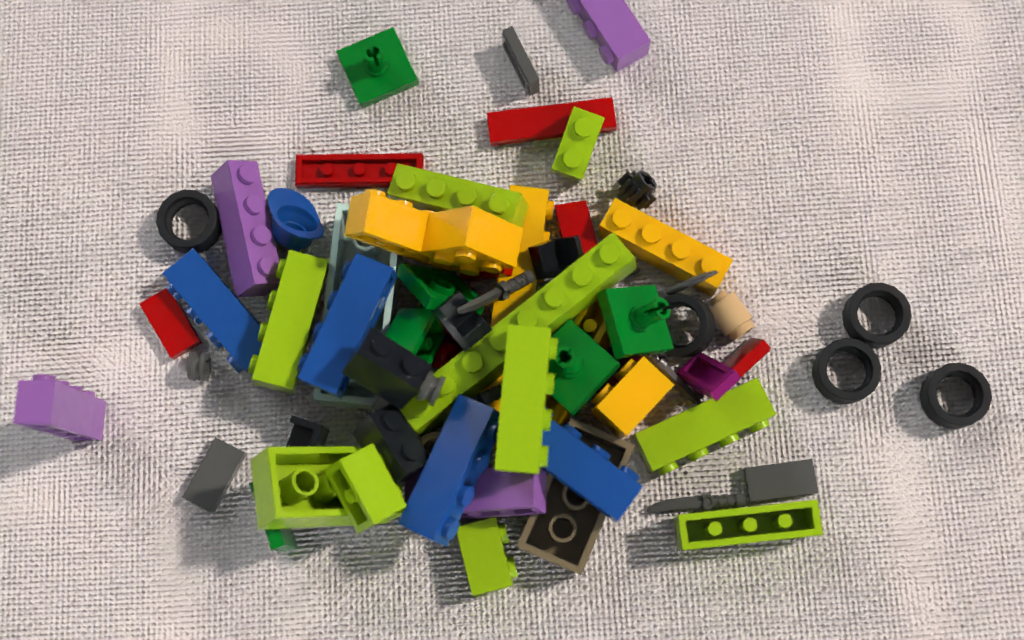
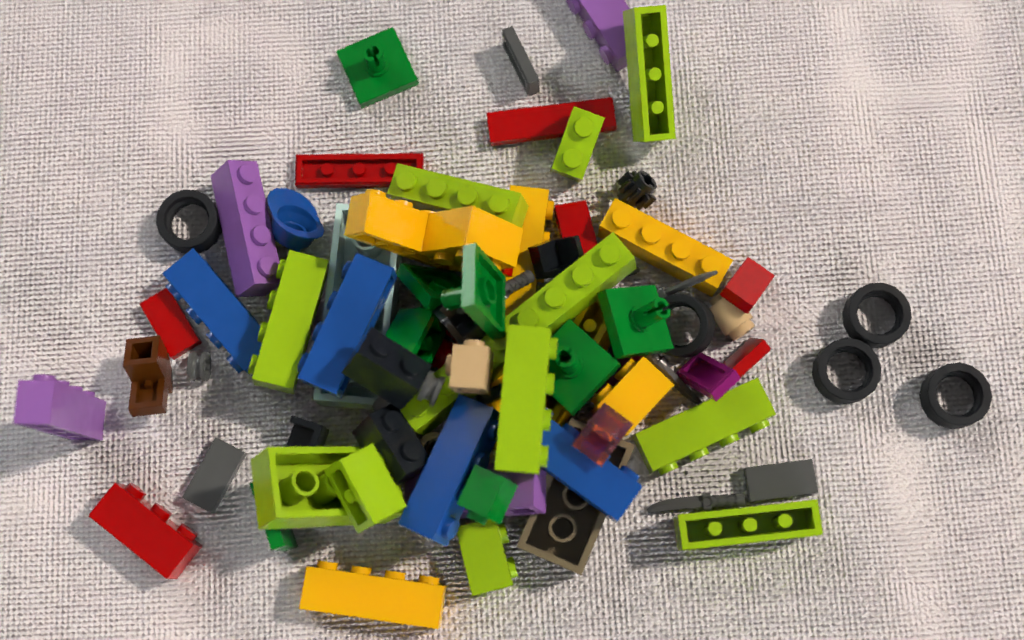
none -> red brick [88,482,203,579]
none -> reddish brown brick [123,335,173,417]
none -> yellow brick [299,560,447,629]
none -> green tile [441,242,506,340]
none -> tan brick [445,340,494,395]
none -> green brick [457,464,518,525]
none -> clear pink brick [572,403,633,466]
none -> lime brick [623,5,676,142]
none -> red tile [720,257,775,314]

